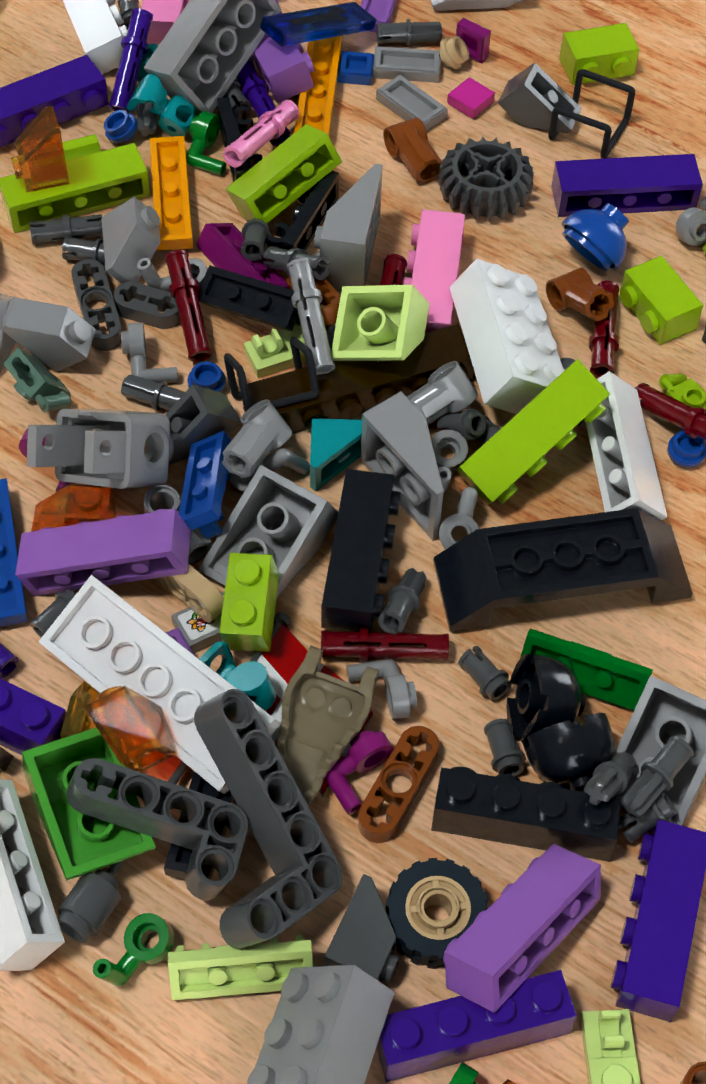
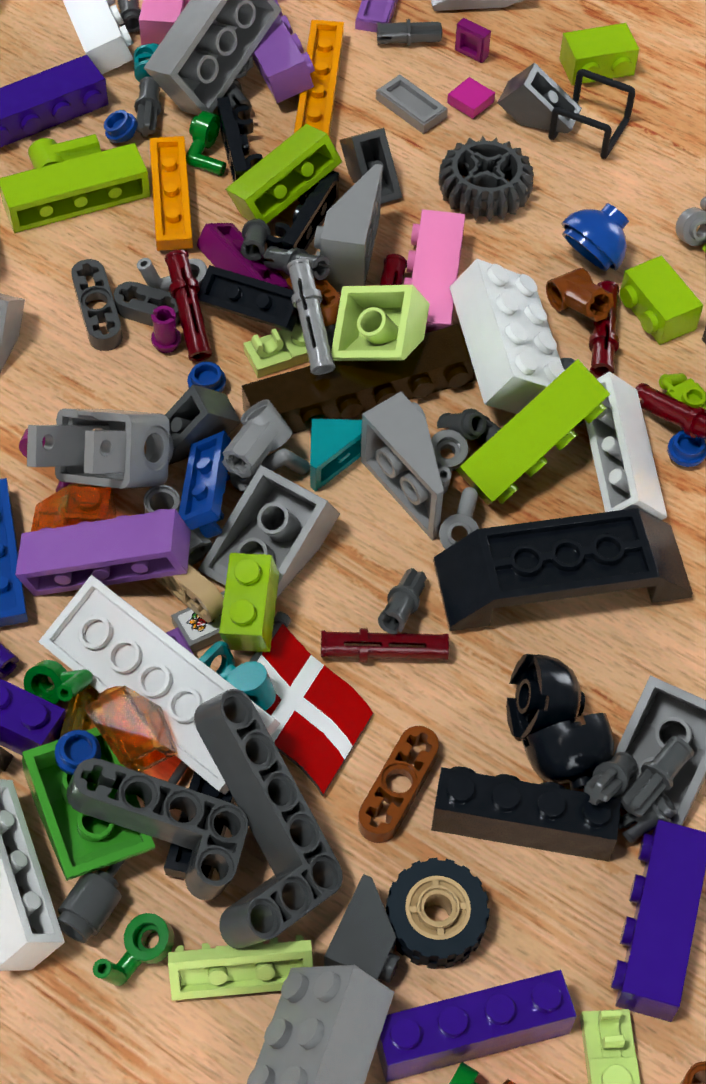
light grey slope [0,297,96,372] -> none
sand green piece [3,347,71,412] -> none
clear orange slope [11,105,69,193] -> none
dark grey pin [30,214,103,245] -> none
dark grey pin [30,589,76,638] -> none
dark grey pin [62,236,105,265] -> none
light grey slope [101,196,161,283] -> none
dark purple pin [108,8,153,113] -> none
light grey plate [121,322,178,383] -> none
dark grey axle [121,374,185,411] -> none
teal leg [126,74,197,137] -> none
bright pink pin [223,100,299,168] -> none
black piece [224,337,320,411] -> none
dark purple pin [236,61,290,146] -> none
clear blue tile [260,2,377,47] -> none
dark tan animal [277,645,380,804] -> none
black brick [321,469,401,632] -> none
magenta plate [325,730,394,815] -> none
blue tile [338,51,374,86] -> none
light grey plate [346,659,417,720] -> none
light grey tile [373,46,441,83] -> none
dark orange piece [383,117,442,184] -> none
light grey piece [407,361,478,425] -> none
tan plate [439,36,469,70] -> none
medium lavender brick [443,844,601,1013] -> none
dark grey pin [458,646,511,700] -> none
dark grey pin [484,719,526,776] -> none
green plate [520,628,653,710] -> none
dark purple brick [551,154,703,217] -> none
none -> green plate [24,660,93,704]
none -> blue plate [55,730,101,775]
none -> magenta pin [151,306,181,353]
none -> dark grey slope [340,128,402,204]

